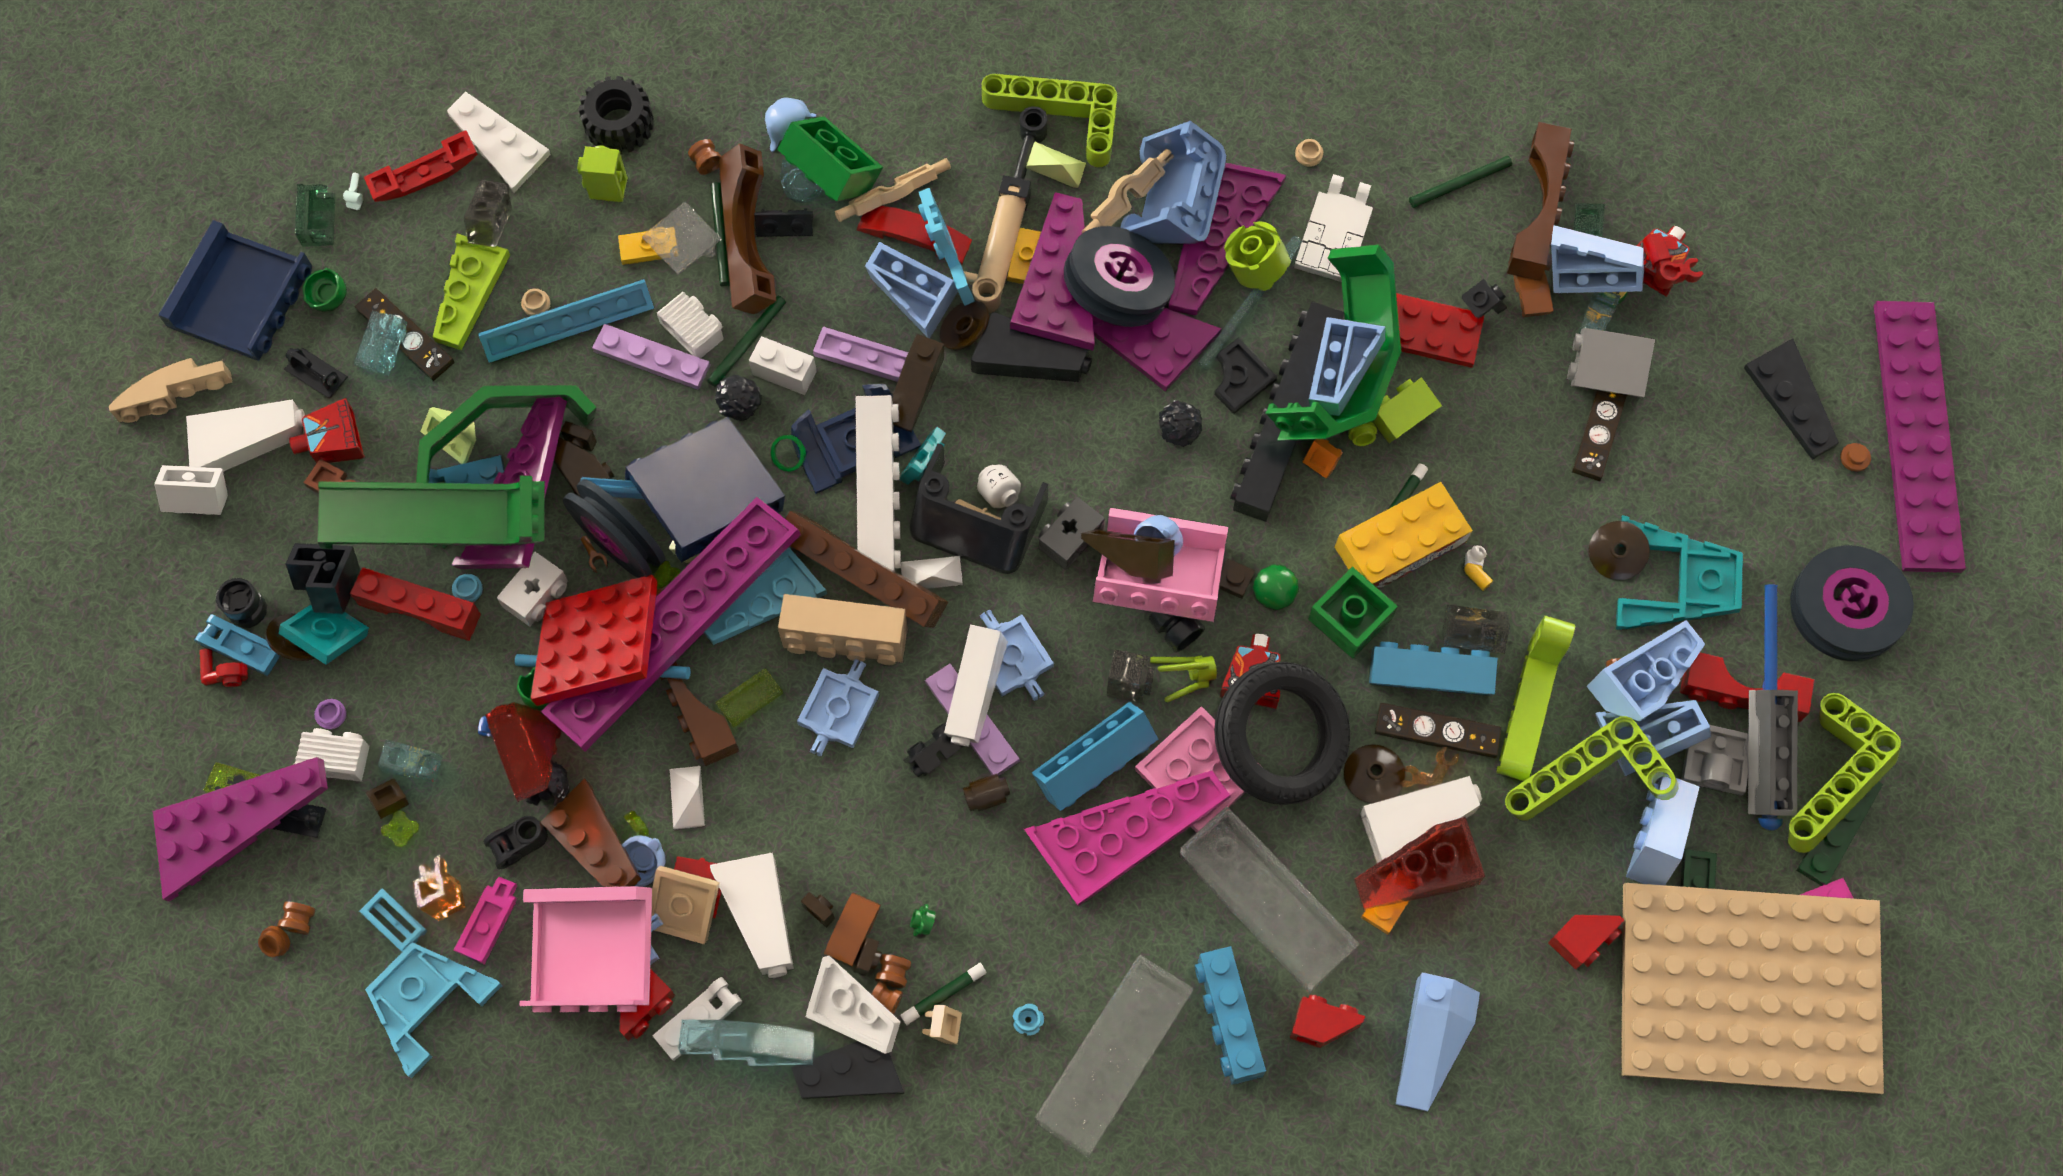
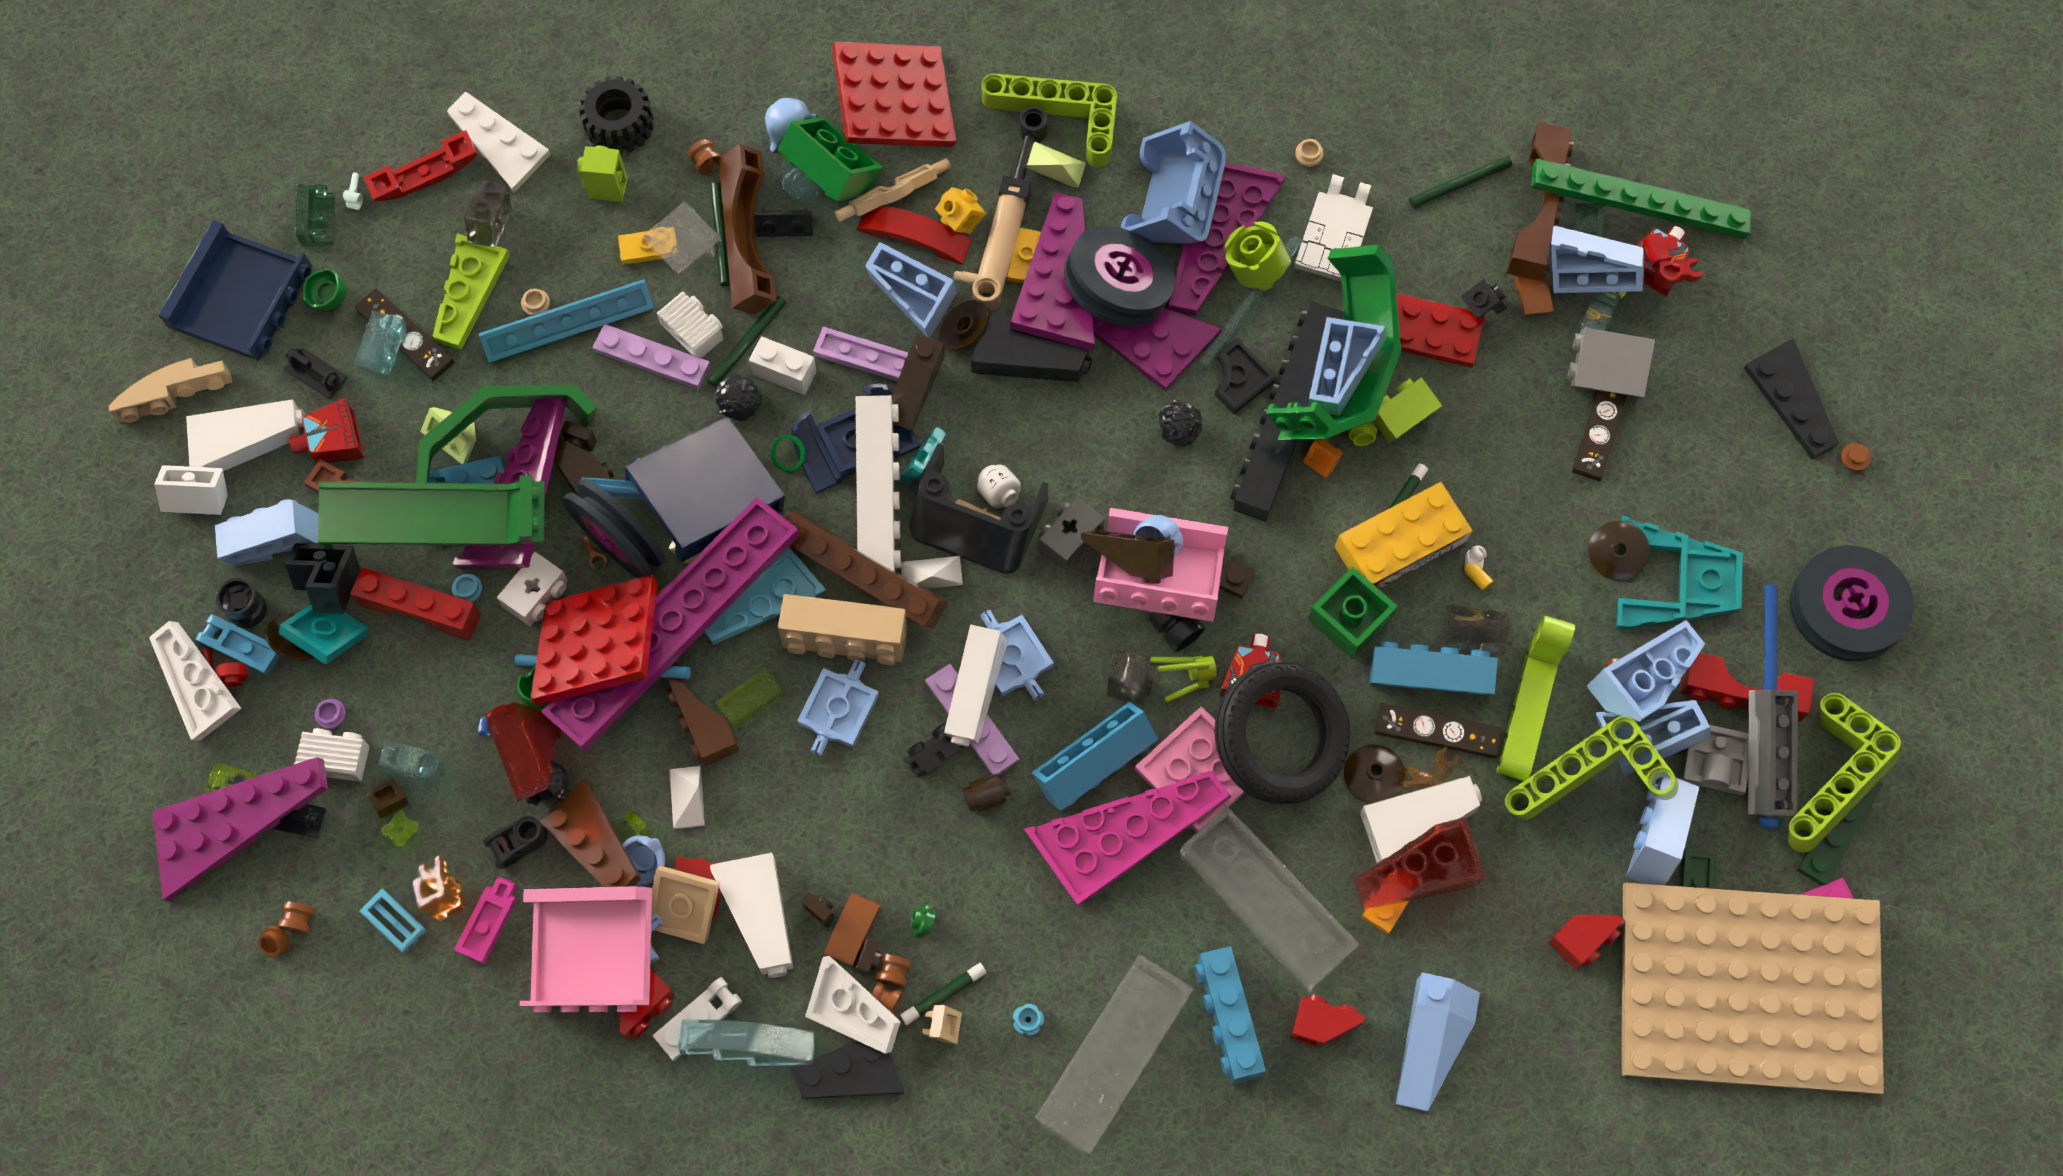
medium azure wing [365,942,502,1078] -> none
clear neon green plate [654,561,681,588] -> none
medium azure wing [918,188,975,306] -> none
tan piece [1082,149,1174,233] -> none
green hair [1253,564,1299,610] -> none
magenta plate [1874,301,1966,573] -> none
none -> white wing [149,621,242,741]
none -> light blue wedge [215,499,318,566]
none -> plate [832,41,956,147]
none -> yellow brick [935,187,987,235]
none -> green plate [1531,159,1751,239]

